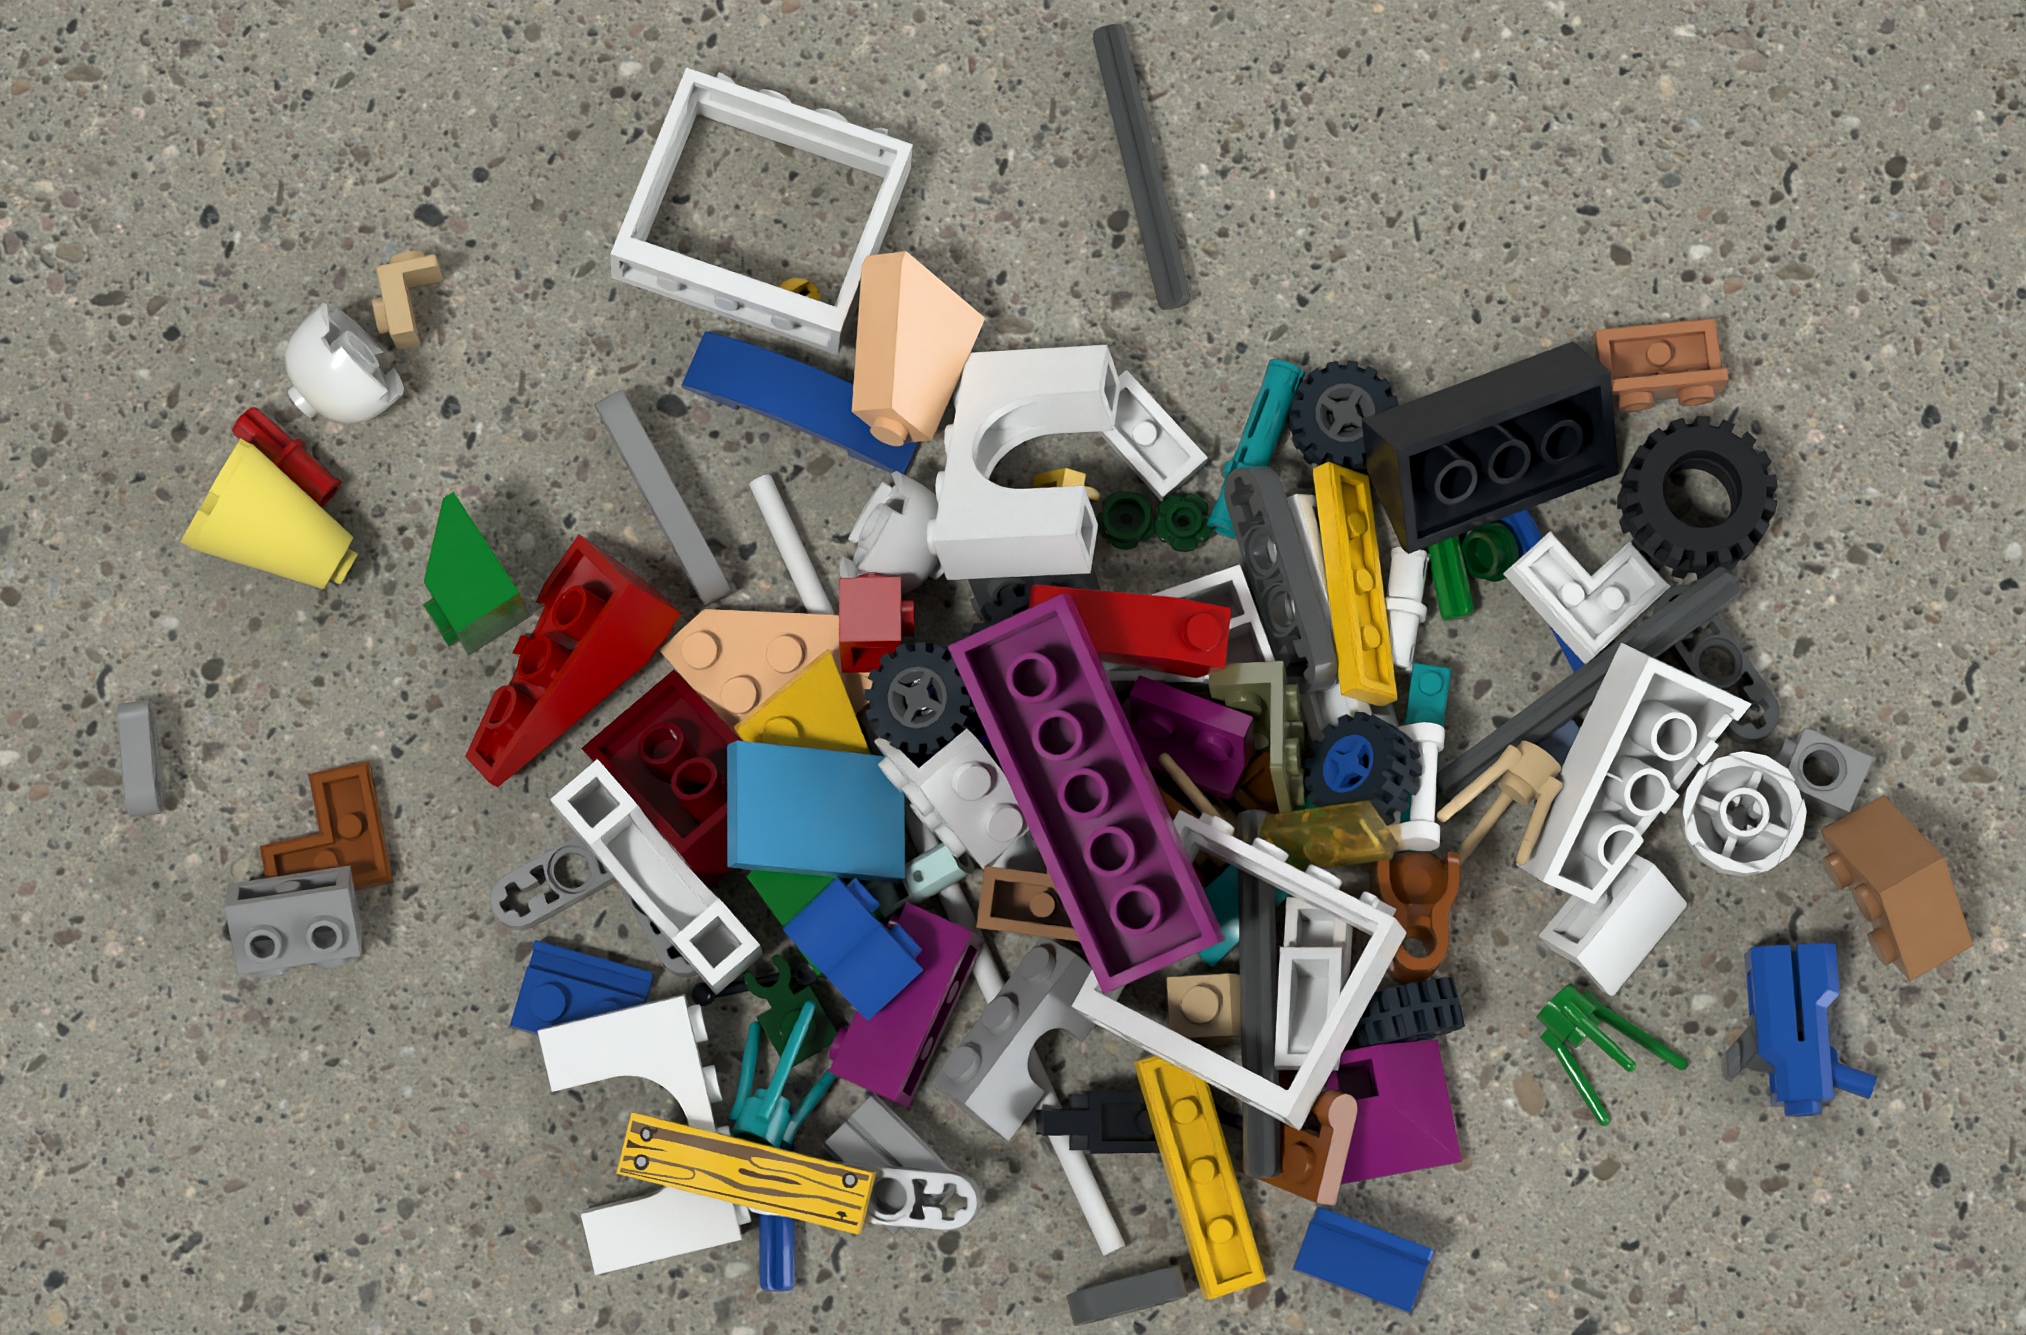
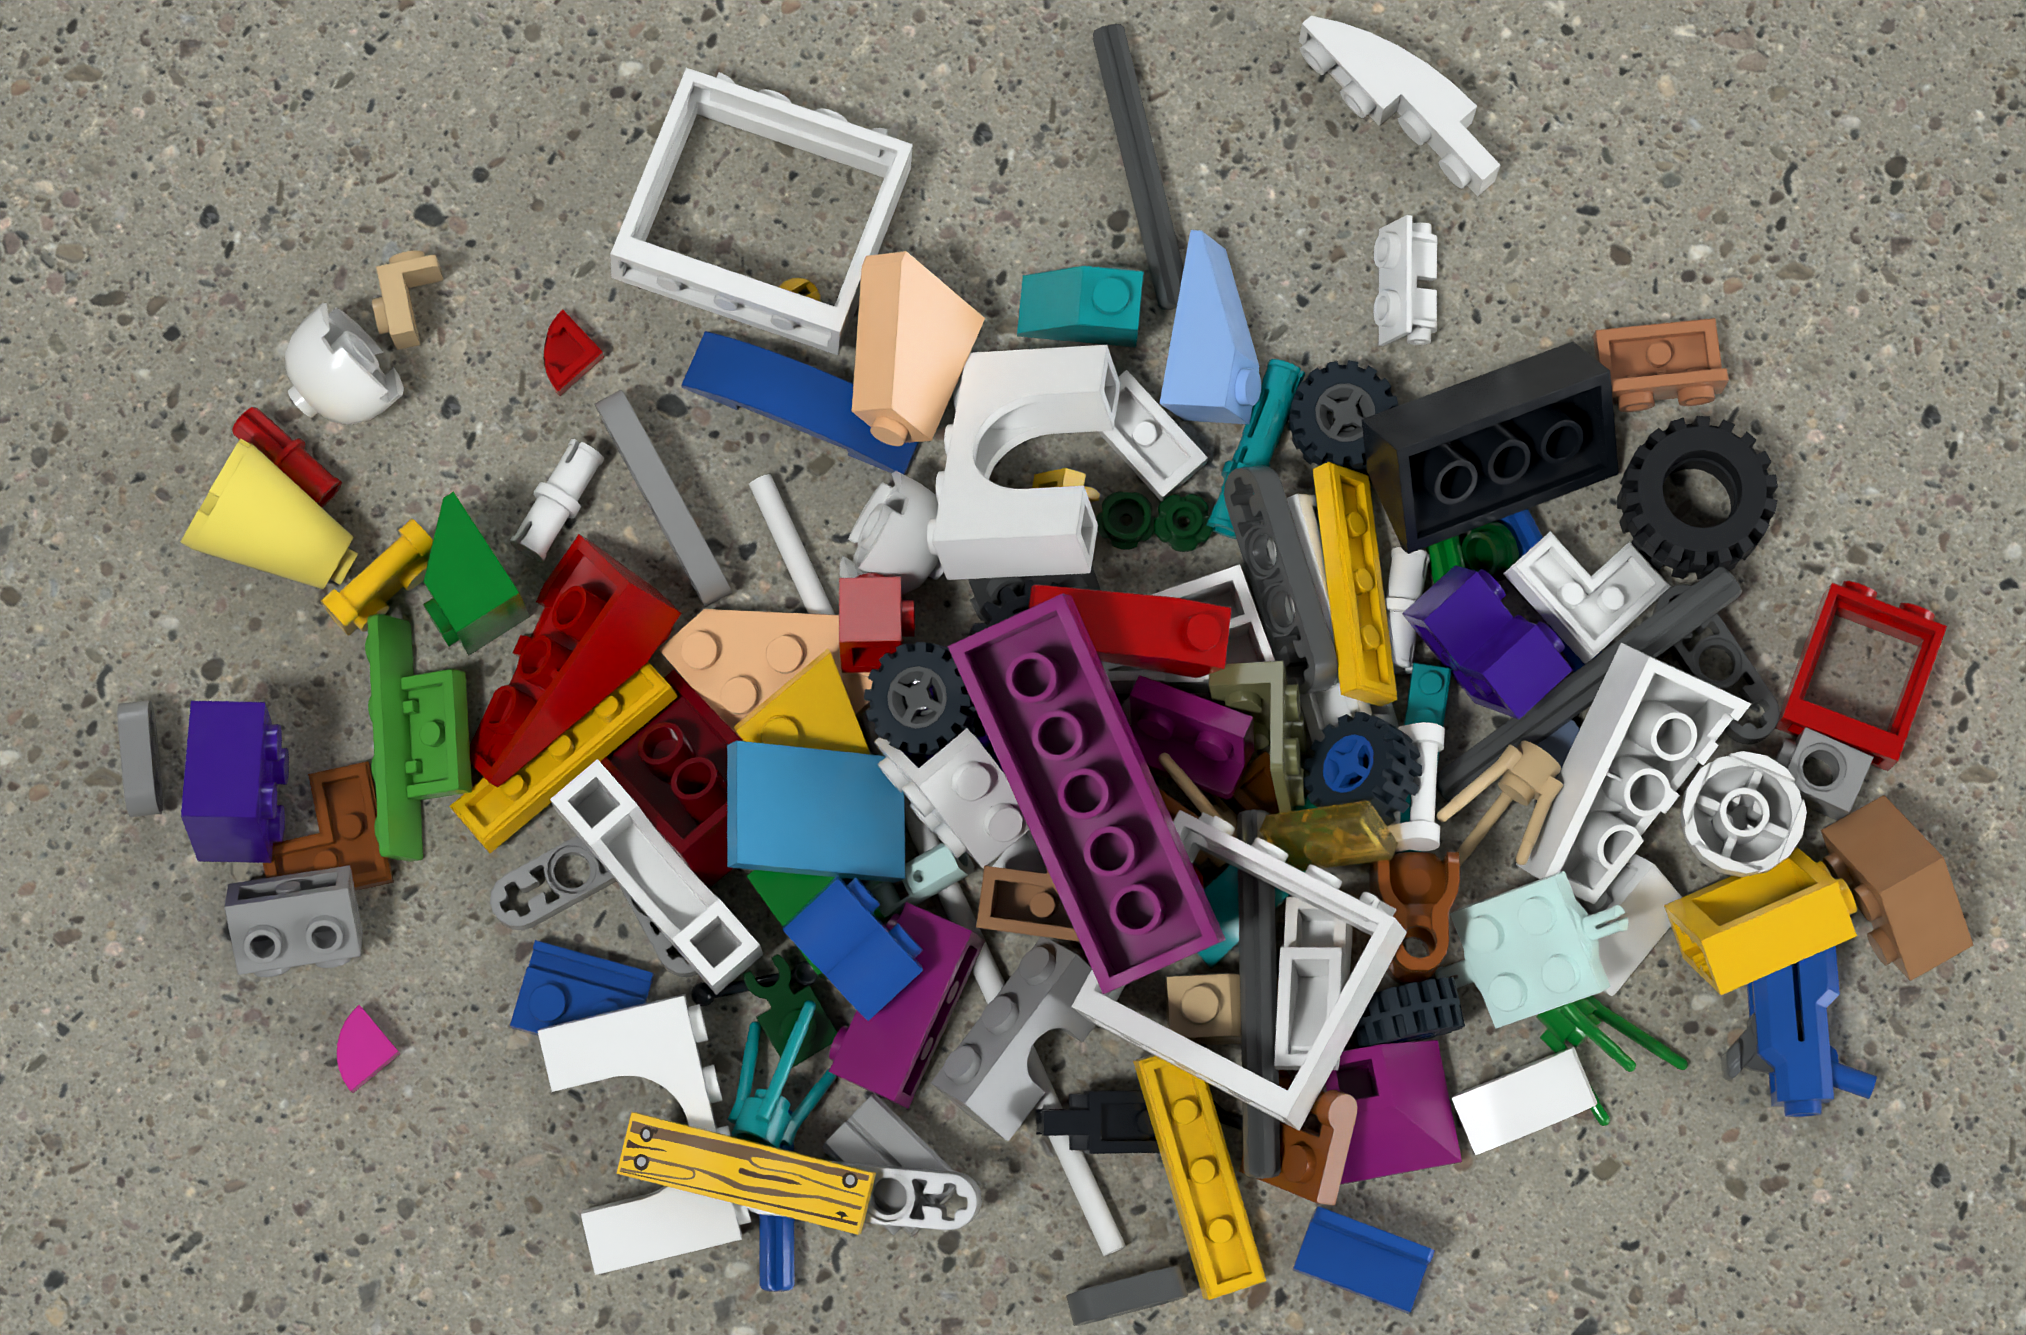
none -> dark purple brick [181,701,289,863]
none -> yellow plate [321,518,433,636]
none -> dark pink tile [337,1005,401,1093]
none -> bright green bracket [365,614,472,862]
none -> yellow tile [449,662,678,854]
none -> white pin [510,439,604,562]
none -> red tile [544,309,604,396]
none -> teal slope [1017,266,1144,348]
none -> light blue slope [1159,230,1261,424]
none -> white slope [1299,16,1500,197]
none -> white hinge [1373,215,1437,346]
none -> dark purple brick [1402,565,1572,719]
none -> light aqua plate [1435,871,1628,1028]
none -> white slope [1452,1046,1598,1155]
none -> yellow window [1664,847,1857,995]
none -> red window [1775,581,1947,771]

